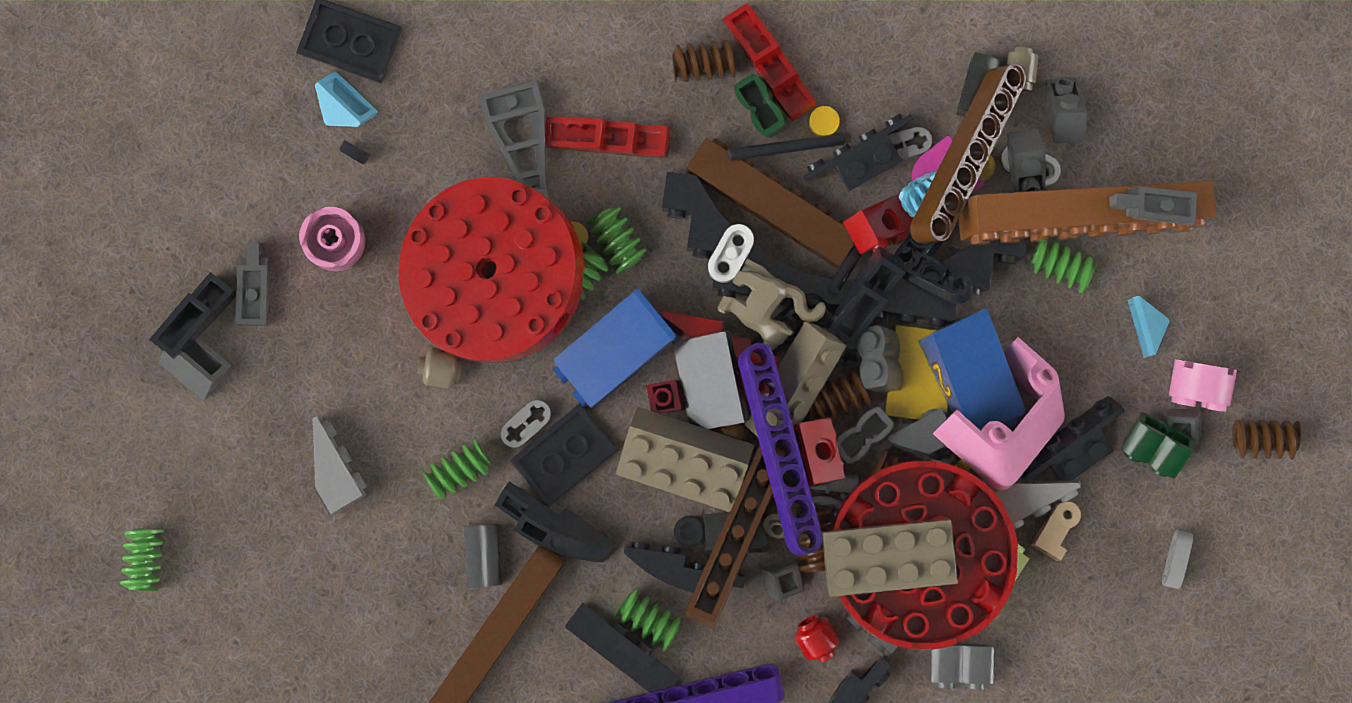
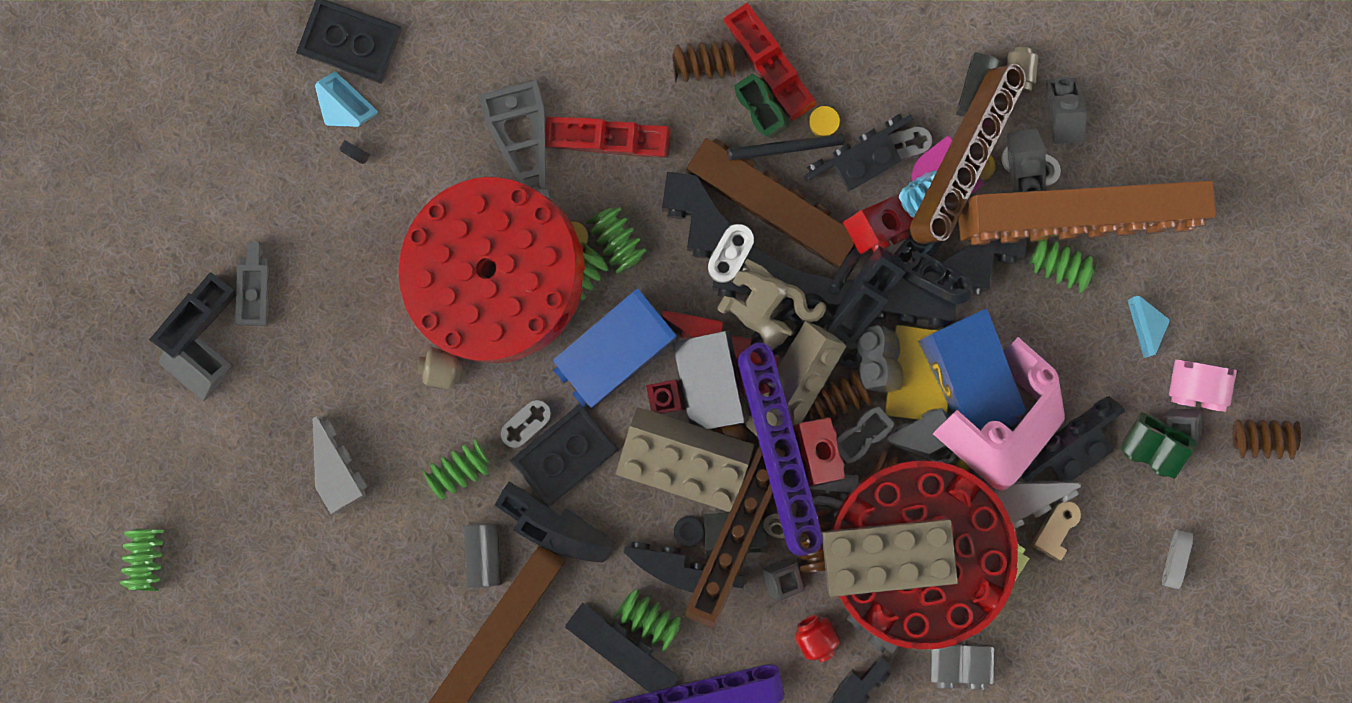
bright pink brick [299,207,366,271] -> none
dark grey hinge [1109,186,1197,225] -> none

